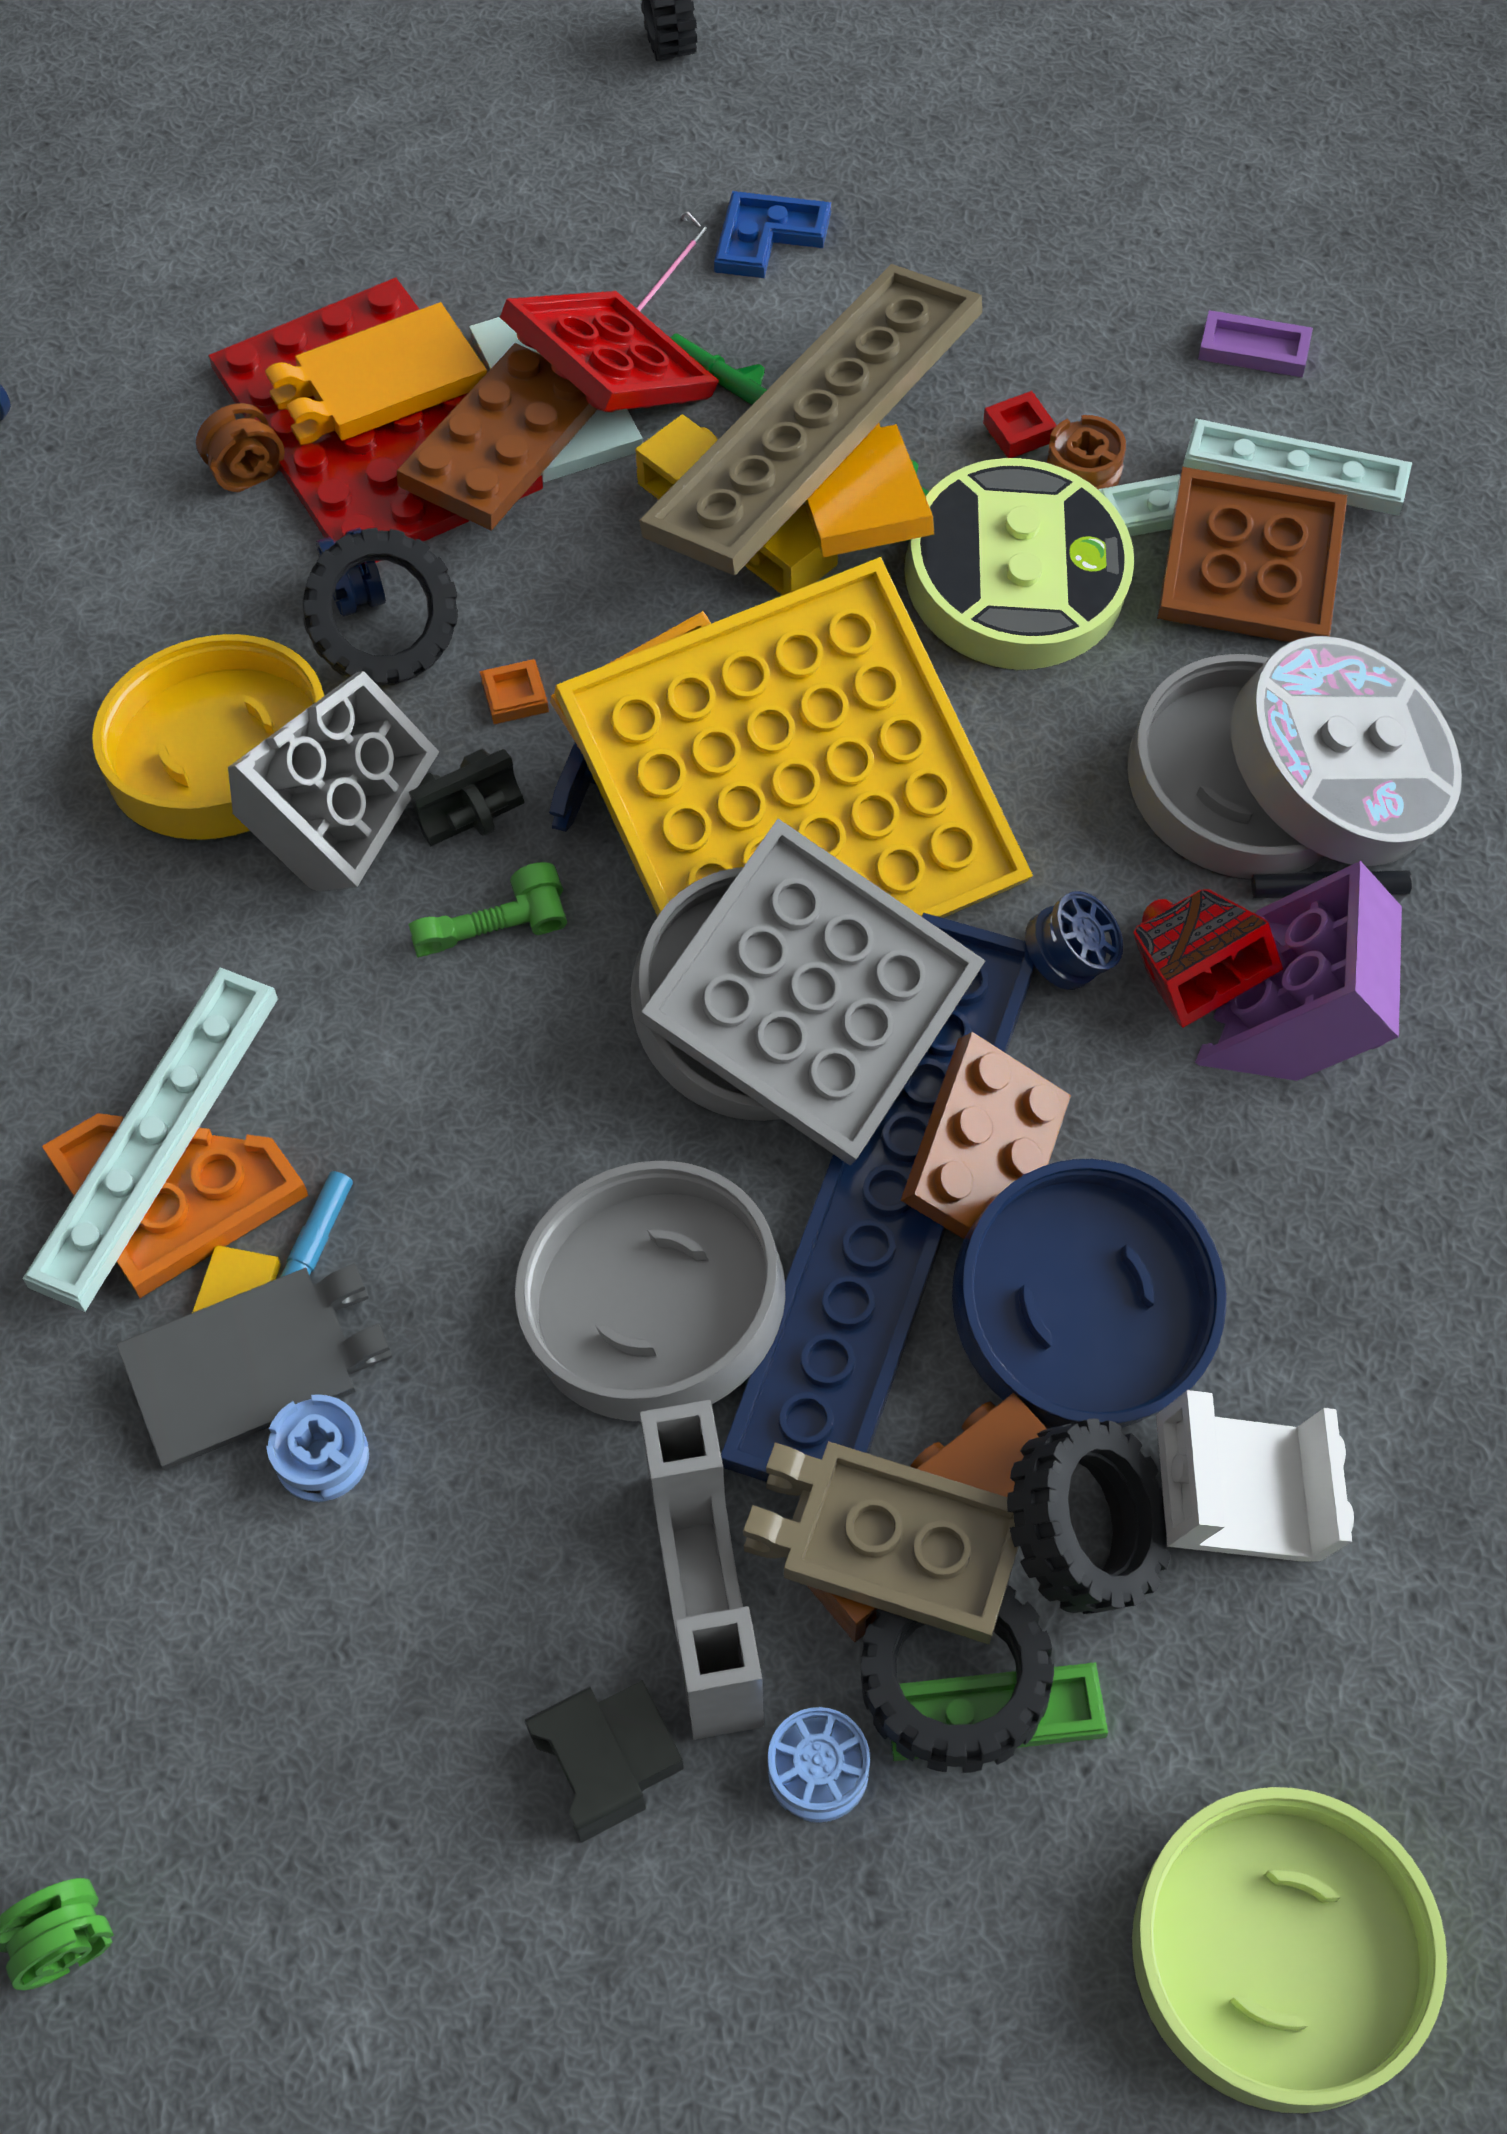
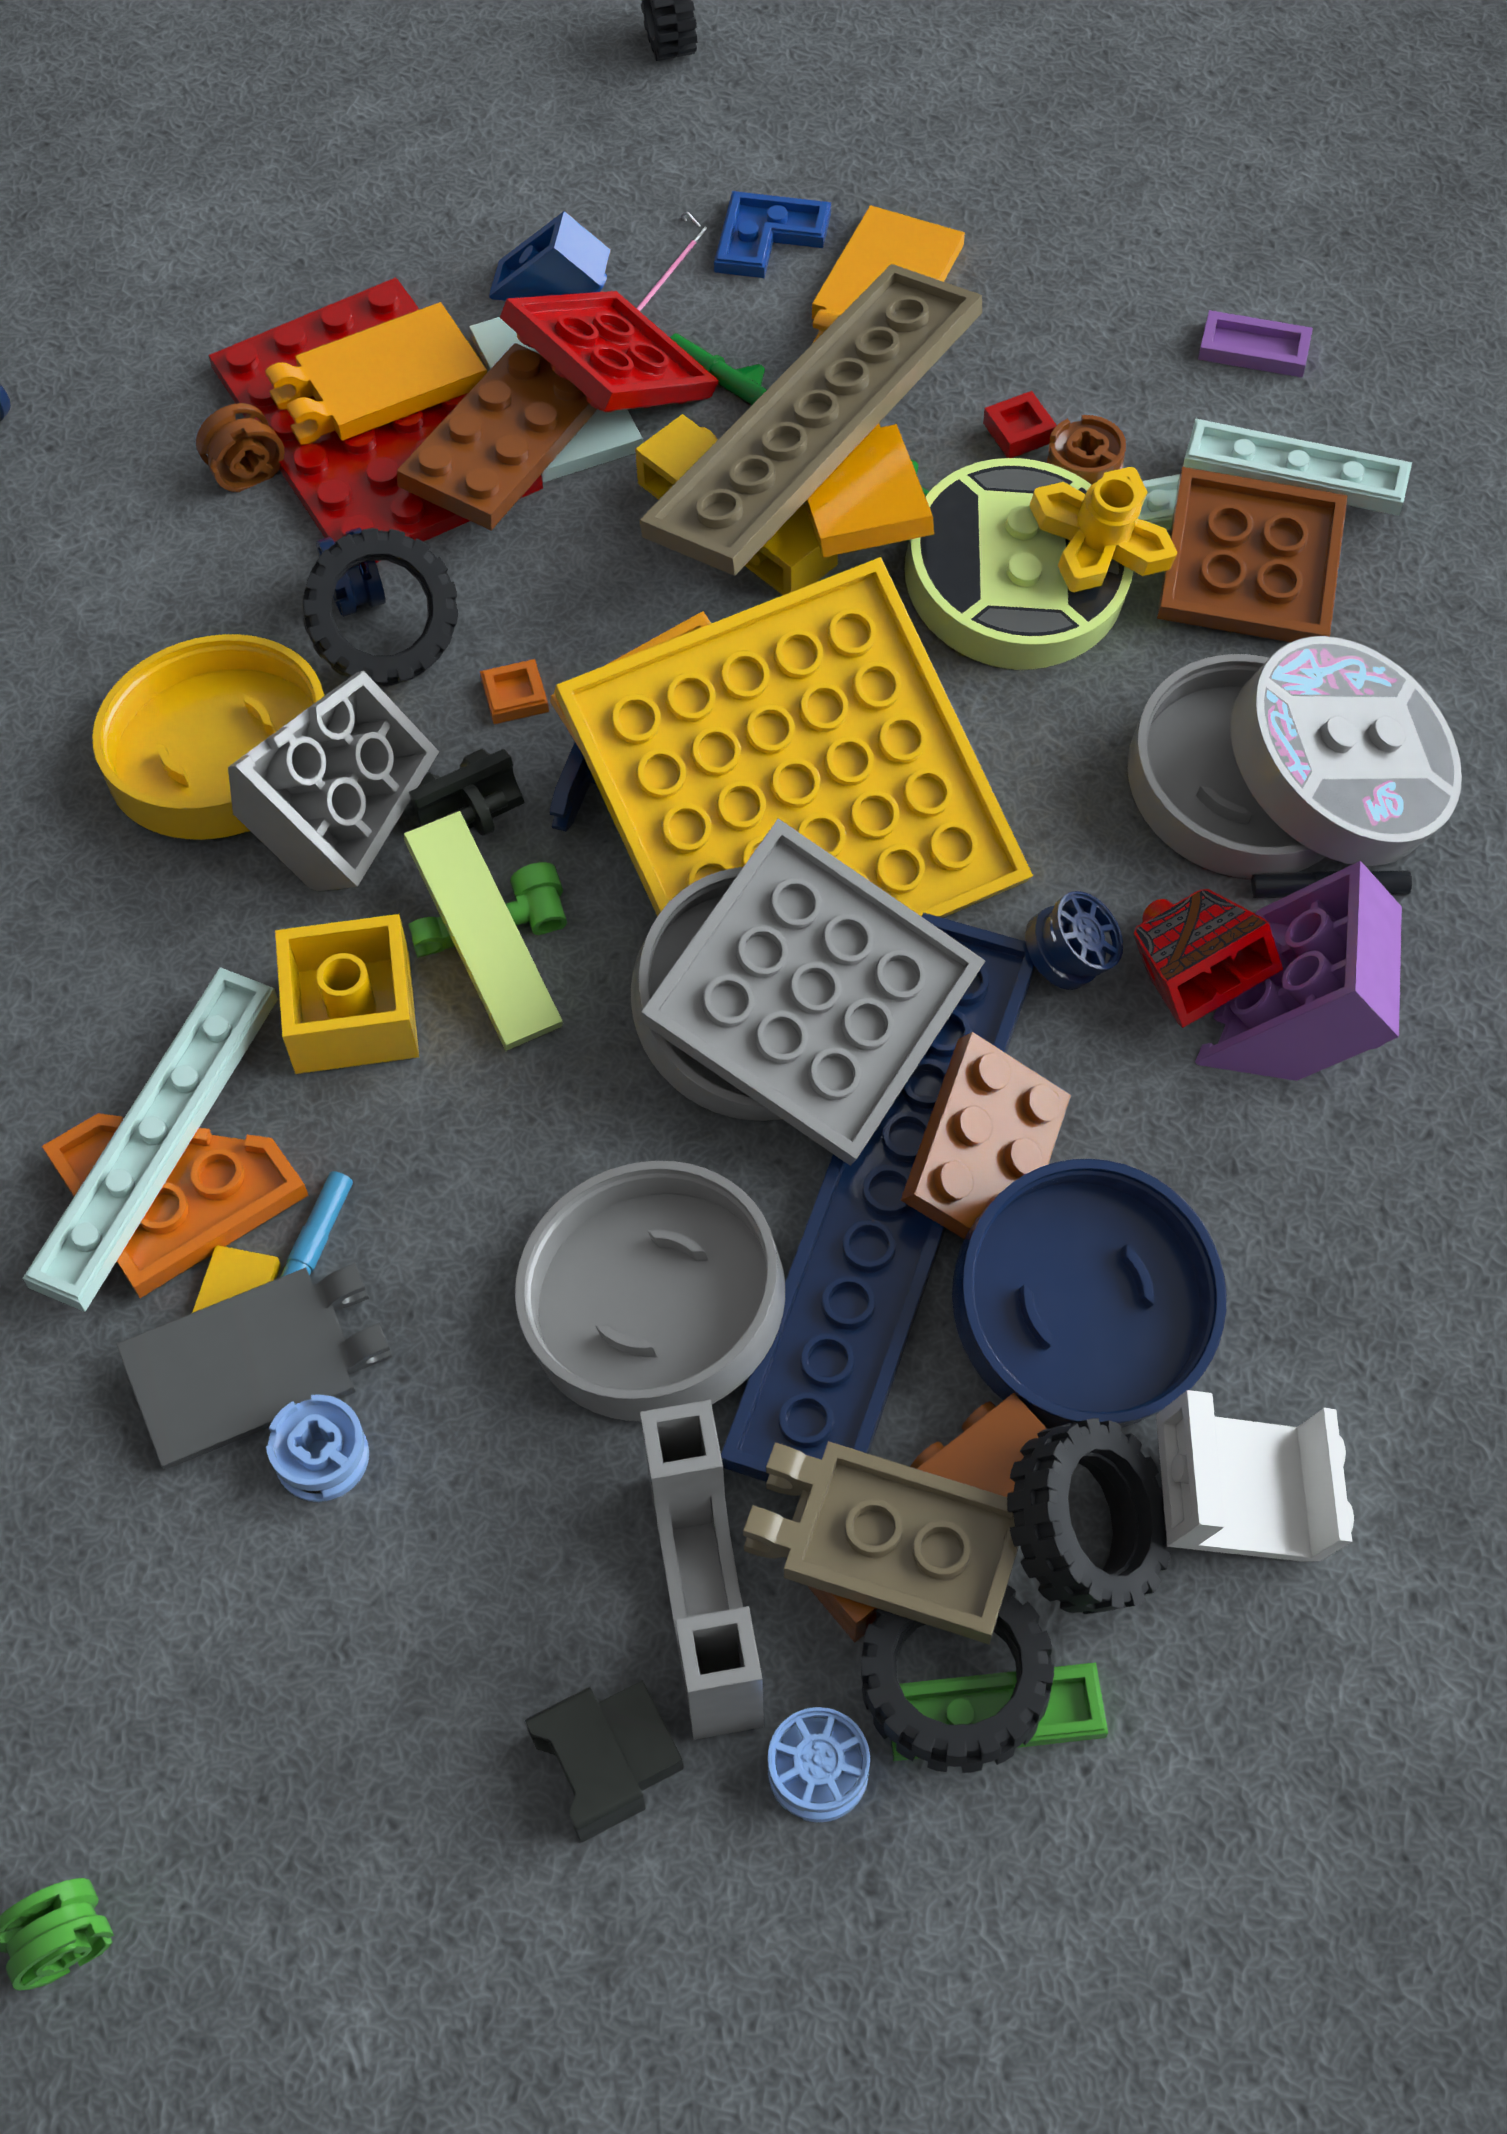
yellowish green piece [1132,1787,1447,2113] -> none
none -> yellow brick [275,914,419,1074]
none -> yellowish green tile [404,811,563,1051]
none -> blue slope [489,211,610,301]
none -> light orange tile [812,205,965,344]
none -> yellow plant [1029,467,1177,592]

